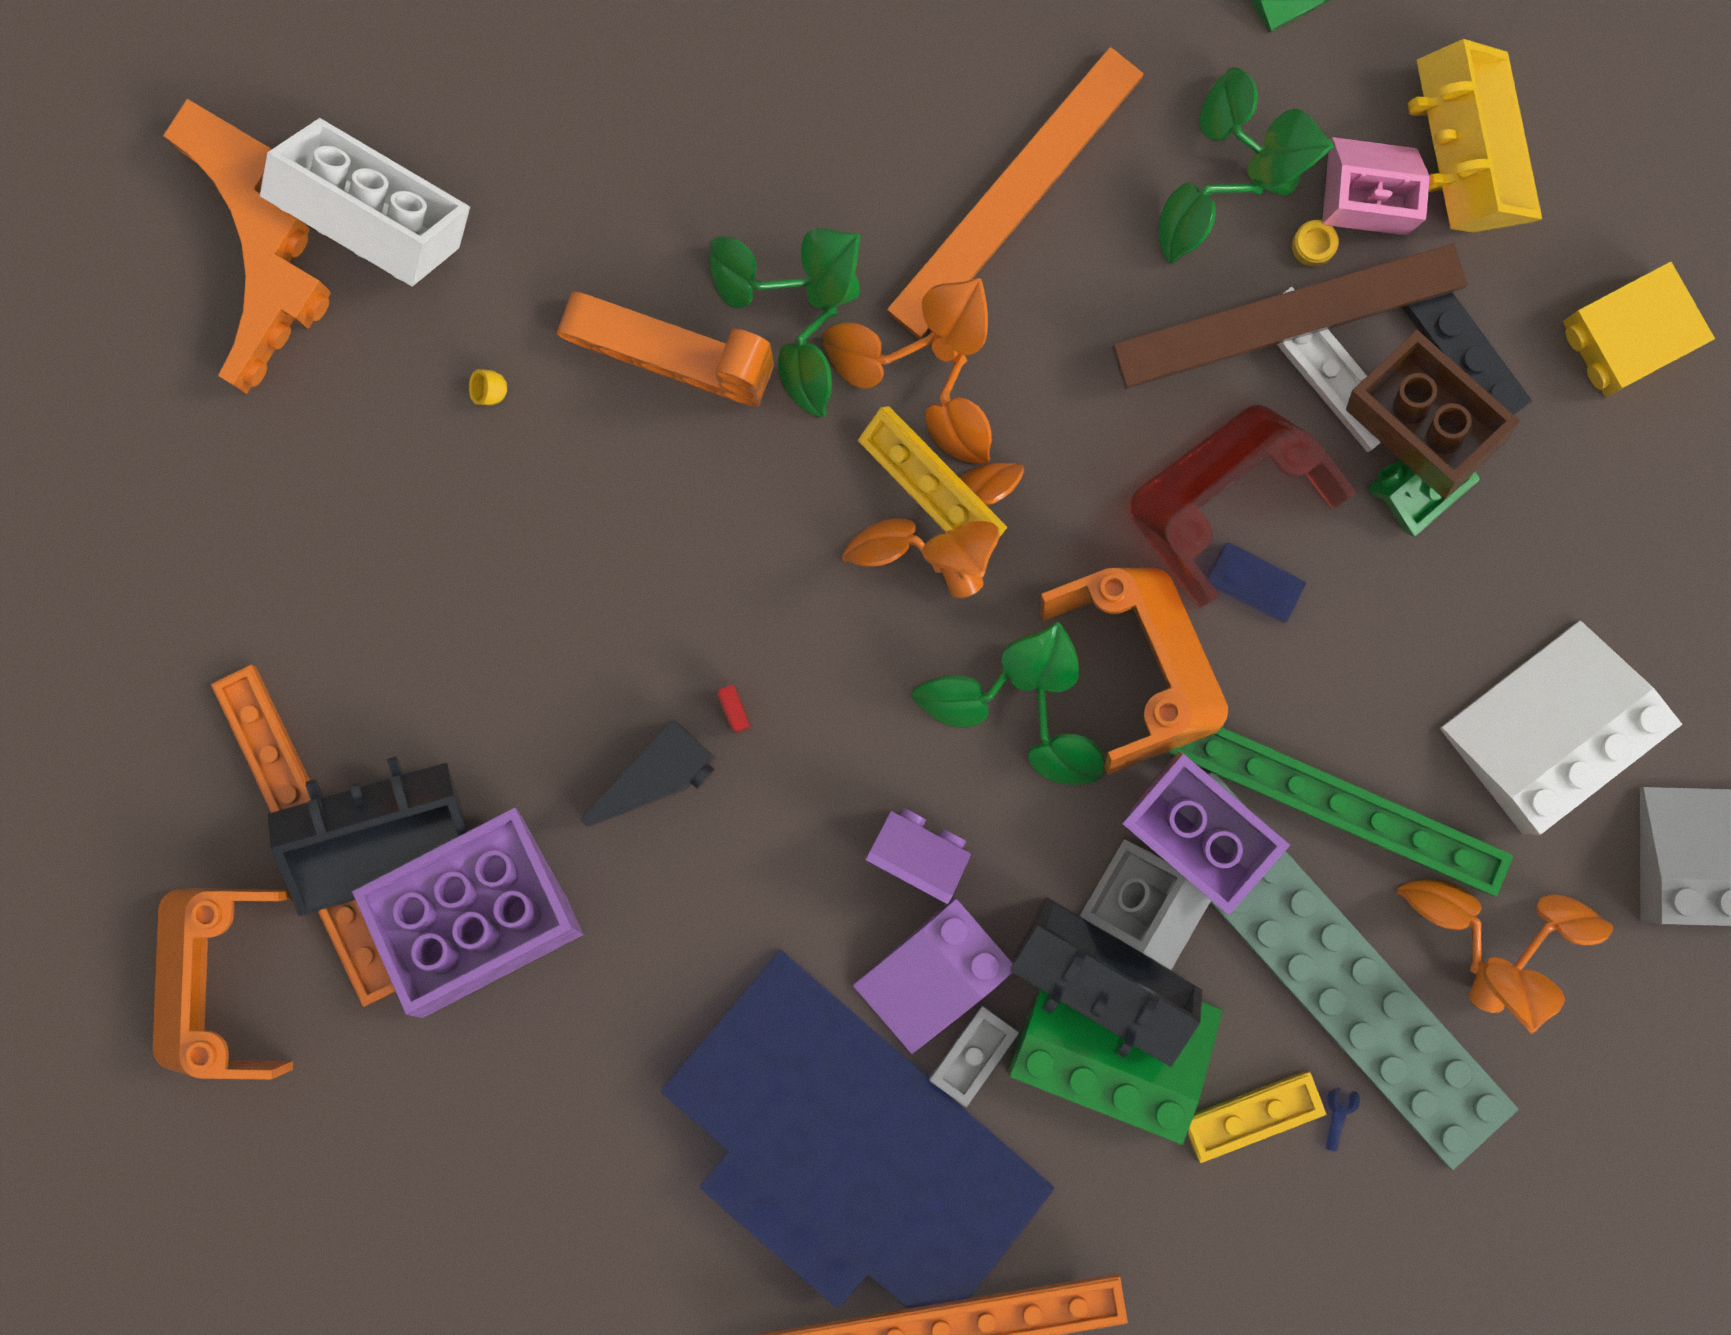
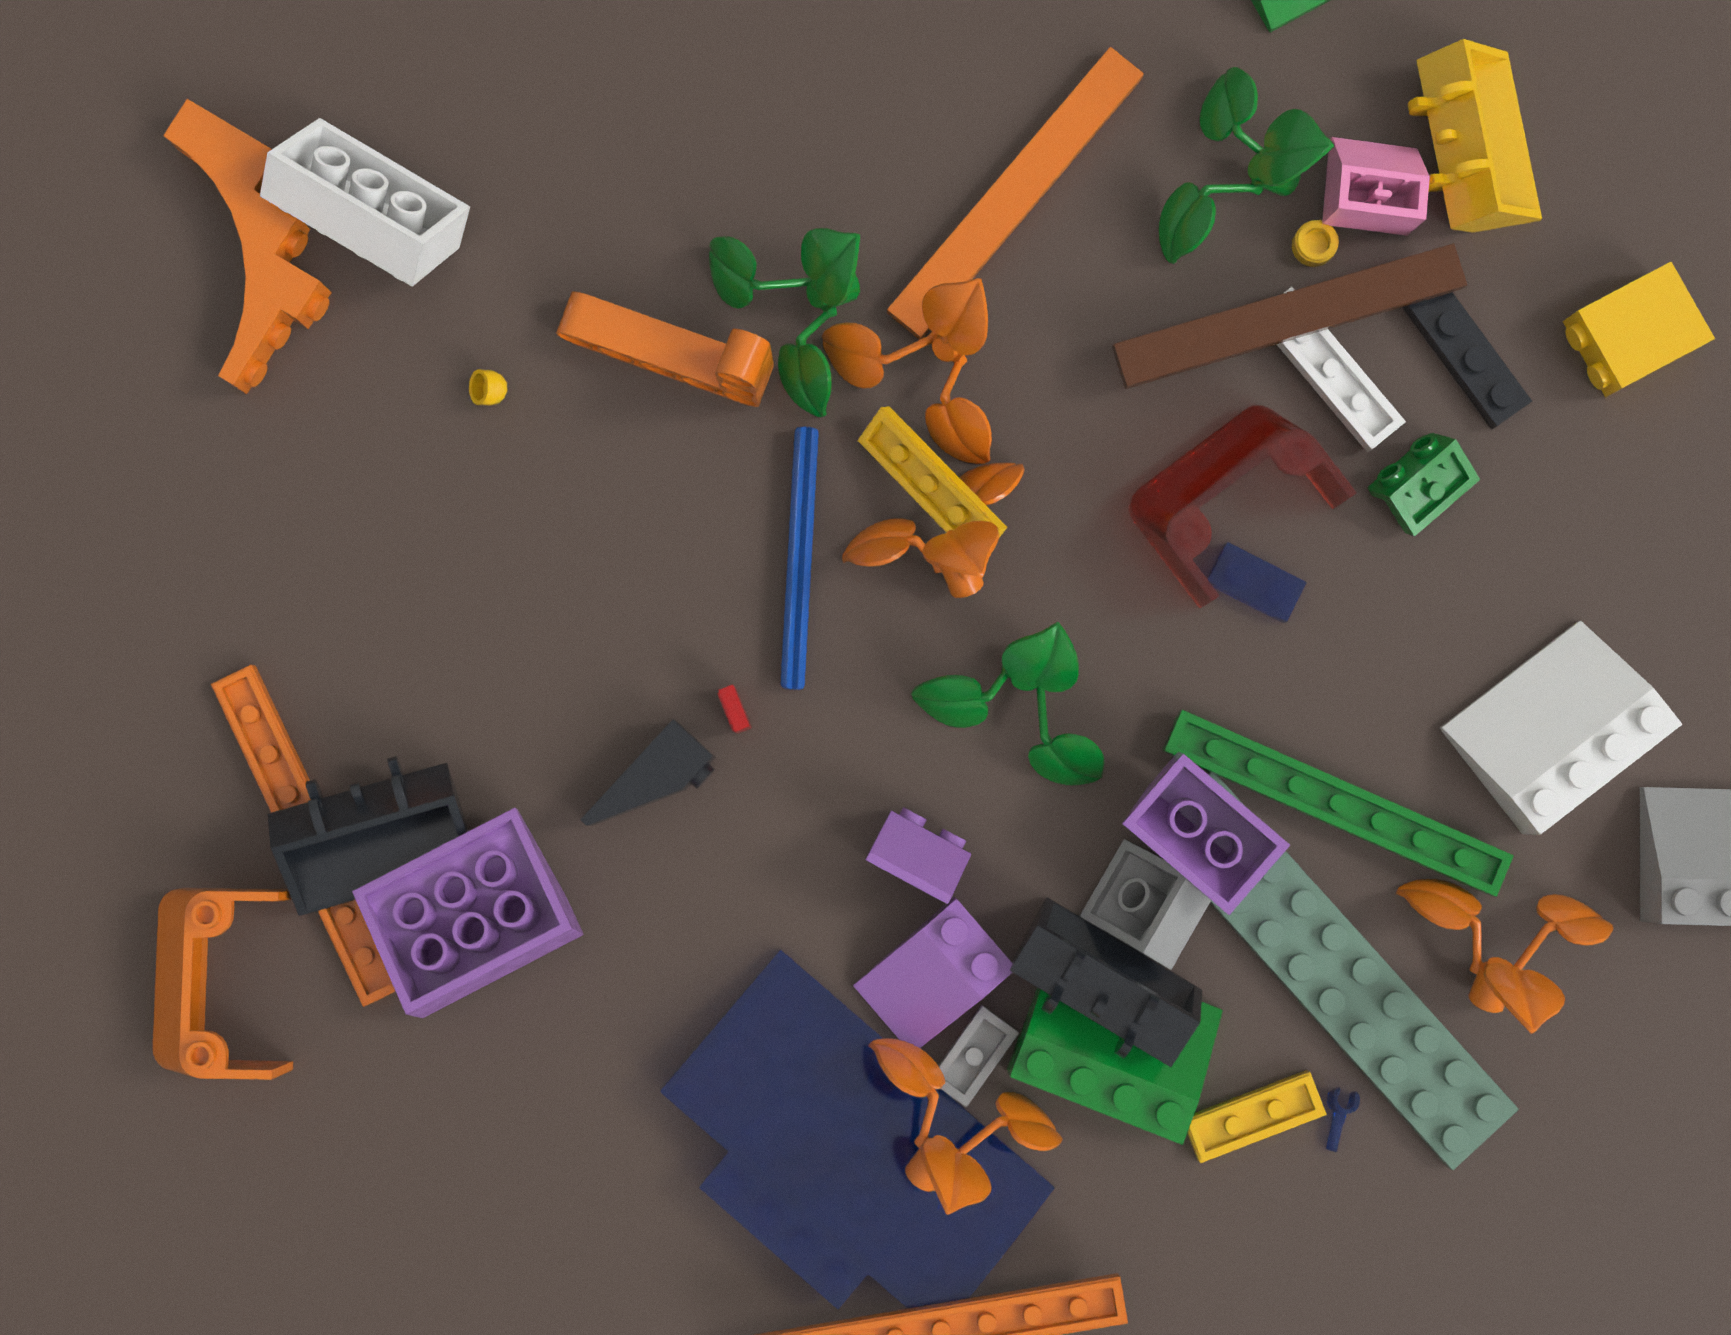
orange windscreen [1040,568,1228,775] -> none
reddish brown brick [1346,330,1520,500] -> none
none -> blue axle [780,426,819,690]
none -> orange plant [868,1038,1063,1215]

